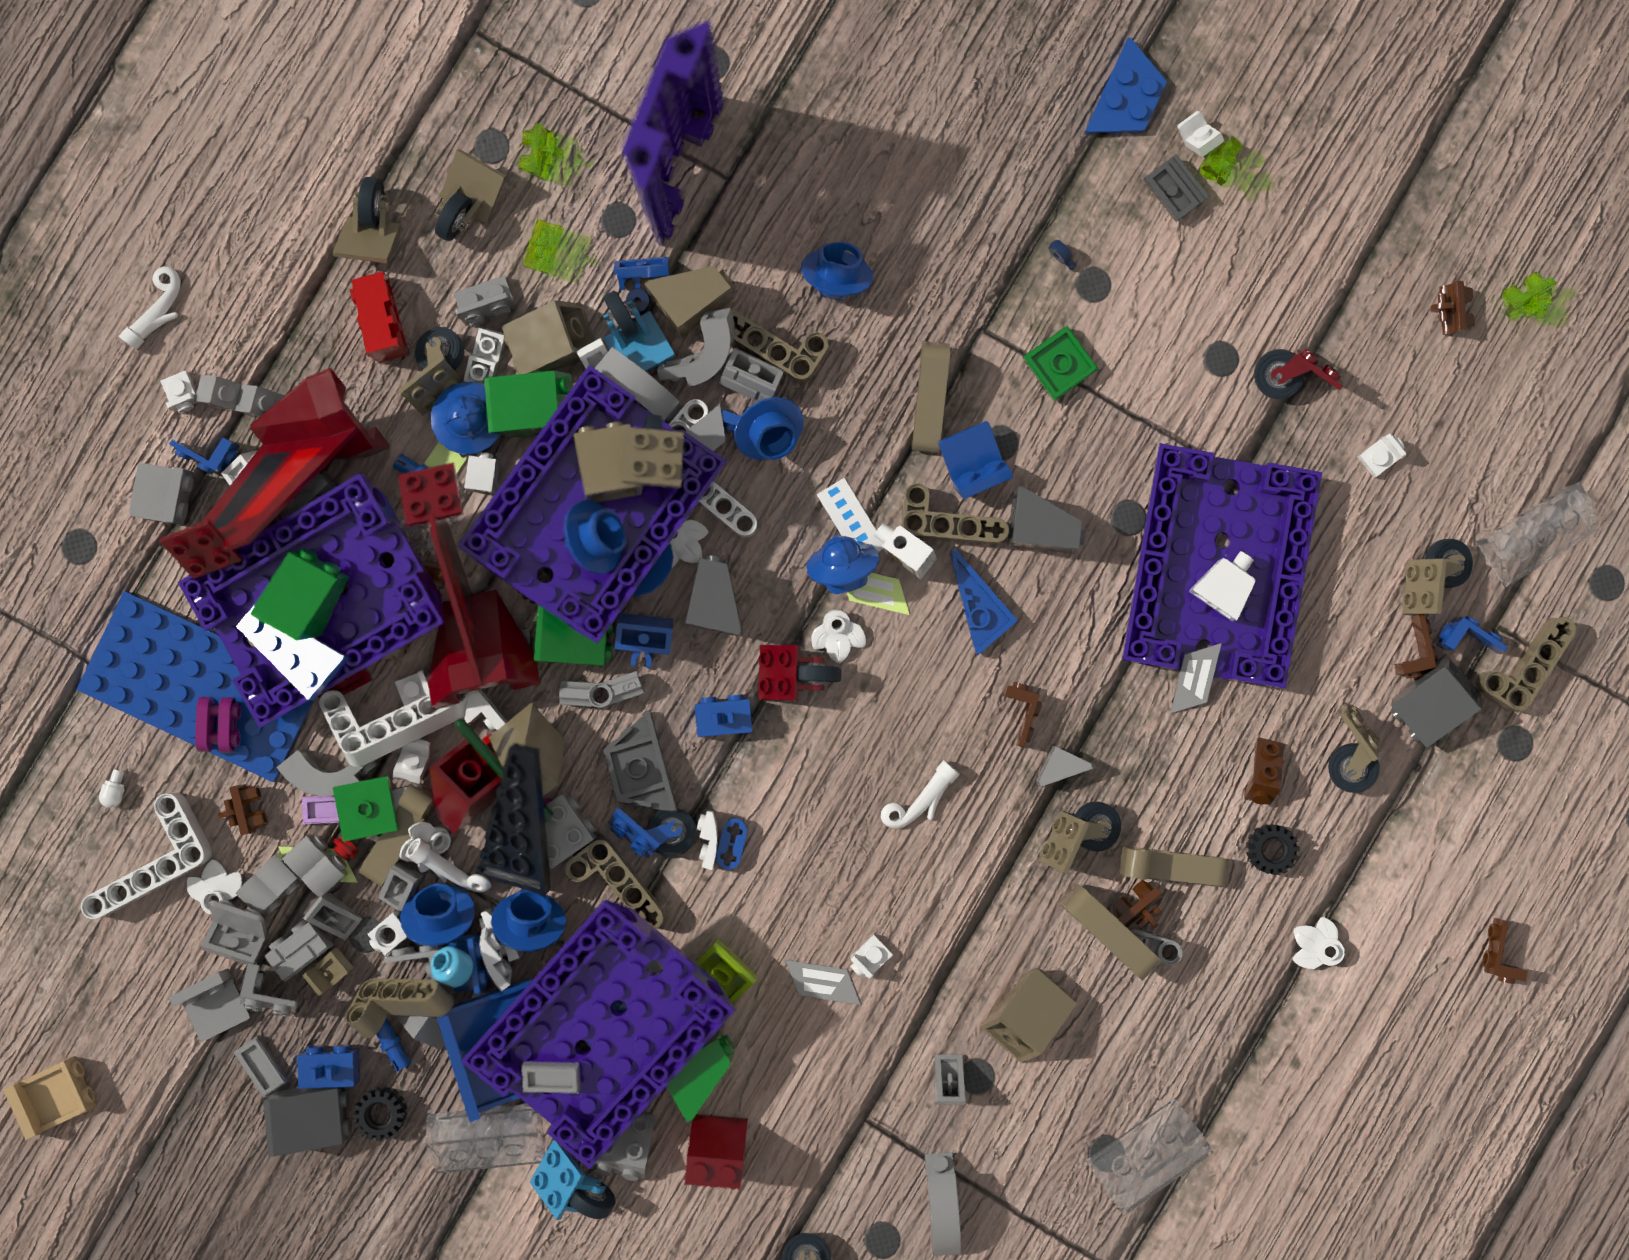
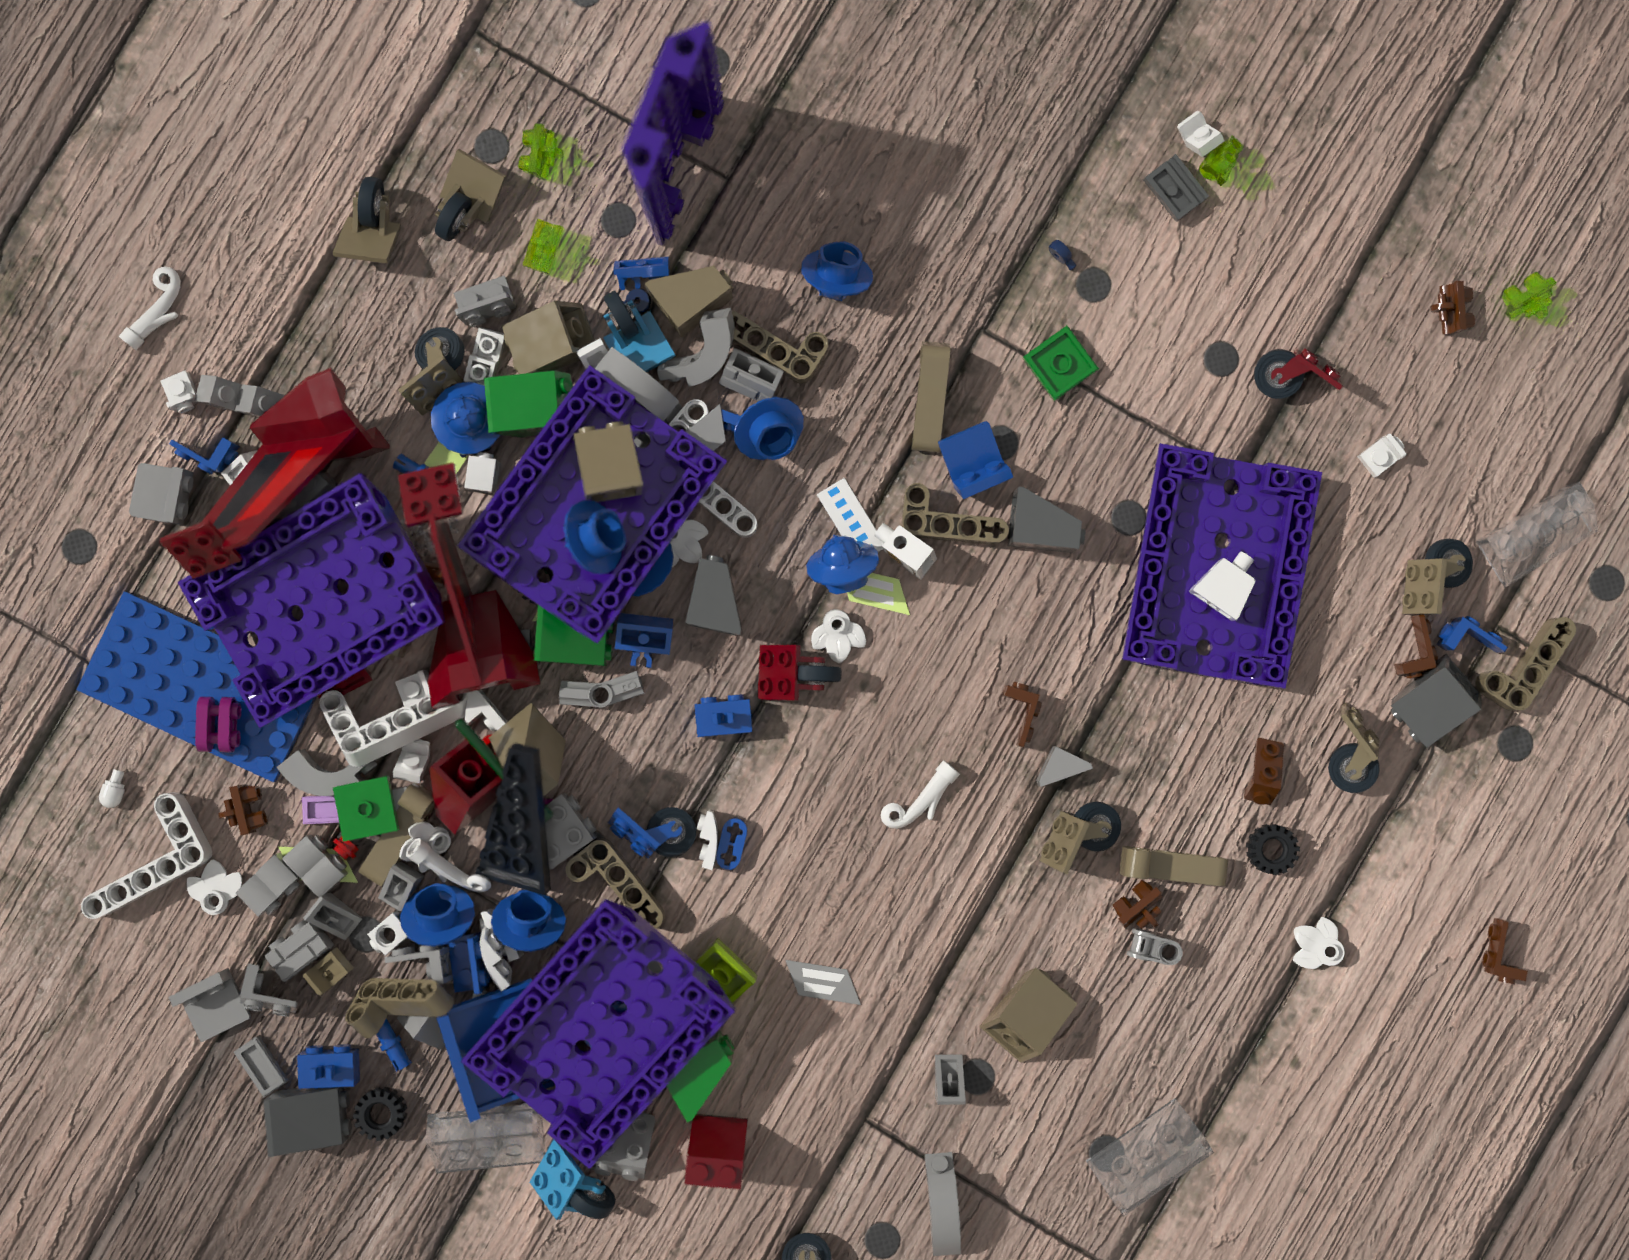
tan panel [3,1056,96,1140] -> none
light grey bracket [201,900,268,965] -> none
wing [237,606,349,700] -> none
green slope [249,549,349,642] -> none
red wedge [350,271,410,363] -> none
medium azure head [431,946,473,987] -> none
light grey tile [522,1062,581,1093] -> none
dark grey wing [603,710,678,812] -> none
dark tan plate [623,414,683,488] -> none
white bracket [850,934,893,980] -> none
blue wing [950,549,1018,655] -> none
dark tan beam [1059,884,1162,981] -> none
blue wing [1084,37,1167,135] -> none
light grey sticker [1170,643,1222,714] -> none

